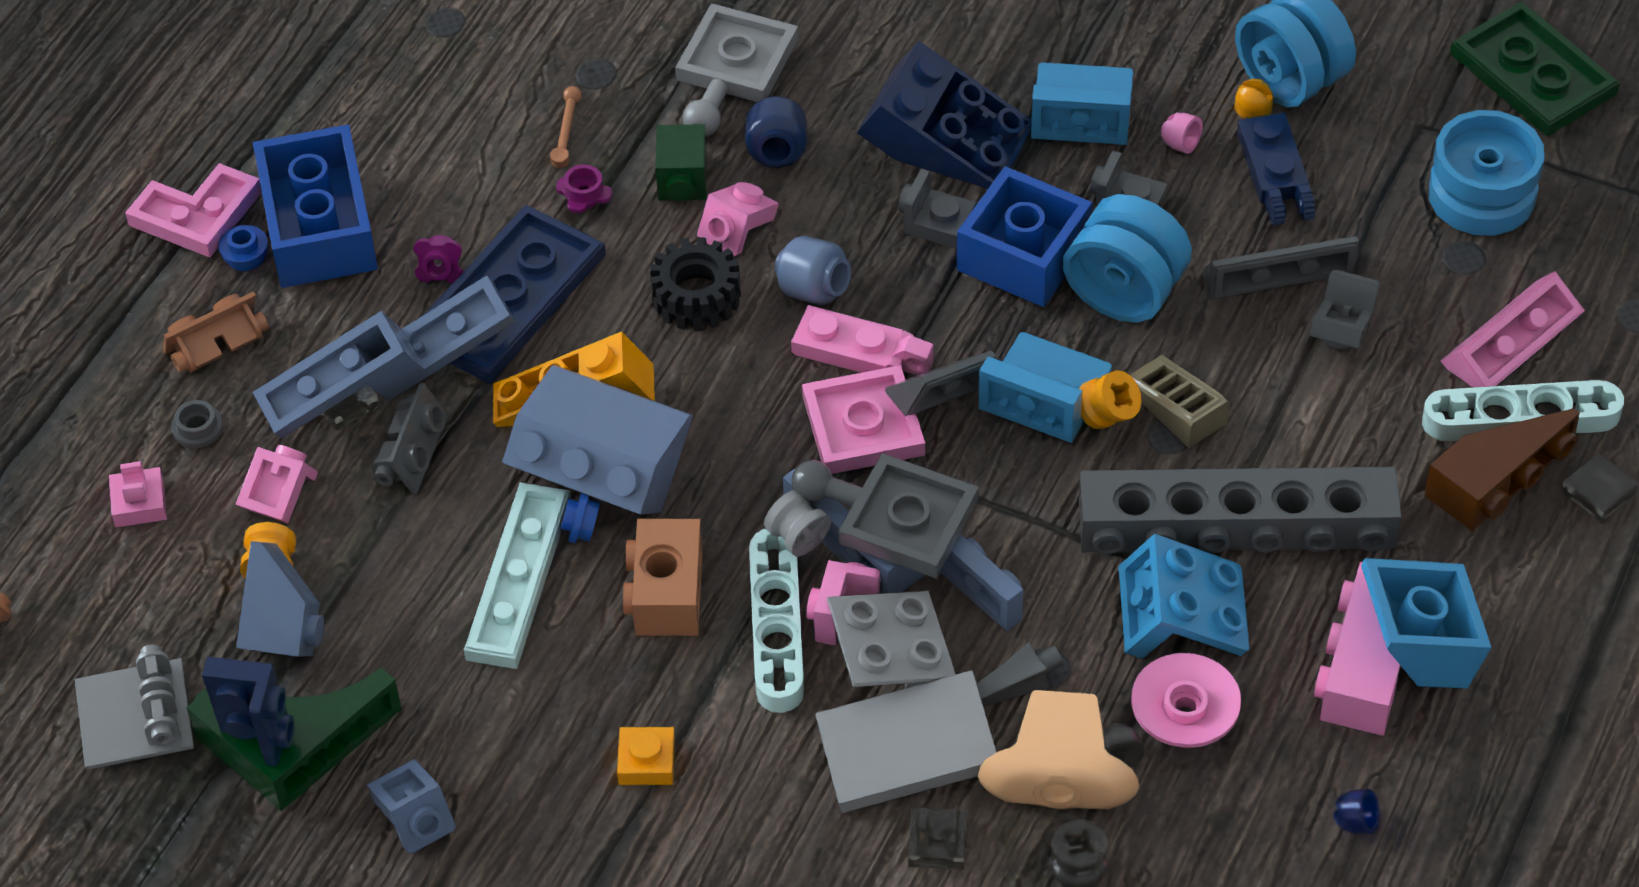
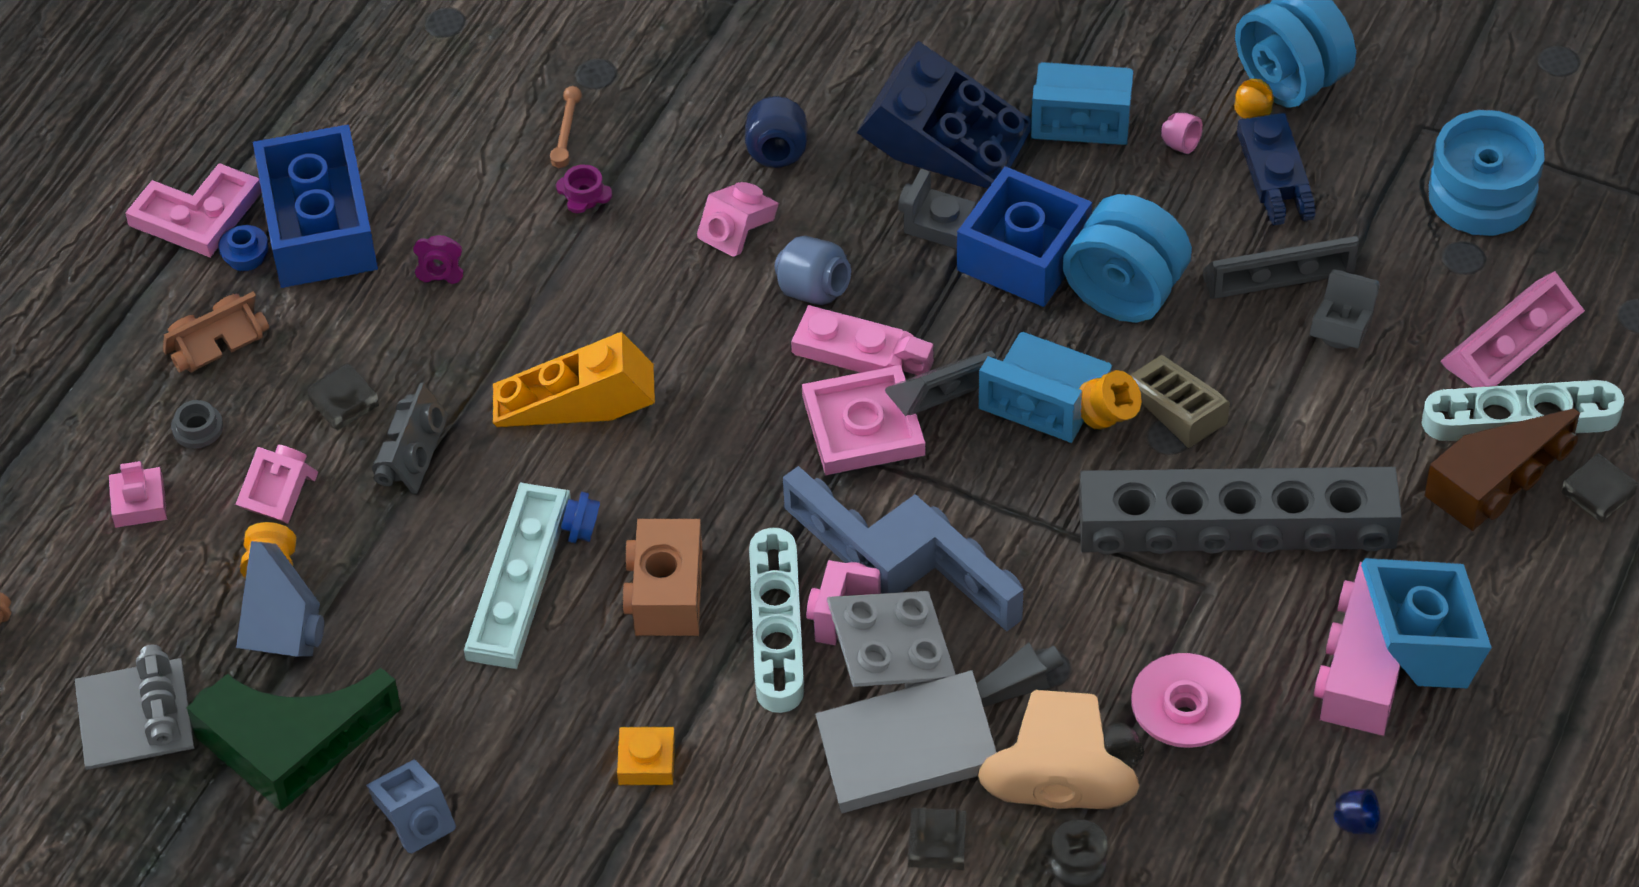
dark blue bracket [202,656,295,766] -> none
sand blue bracket [253,275,515,438] -> none
dark blue tile [424,204,606,384] -> none
sand blue slope [502,365,693,514] -> none
black tyre [650,237,741,331] -> none
dark green brick [655,124,707,201] -> none
light grey plate [675,3,799,137] -> none
light grey wheel [764,490,831,557] -> none
dark grey plate [791,453,979,579] -> none
dark grey bracket [1090,151,1167,207] -> none
dark azure bracket [1119,534,1249,659] -> none
dark green tile [1450,1,1620,137] -> none

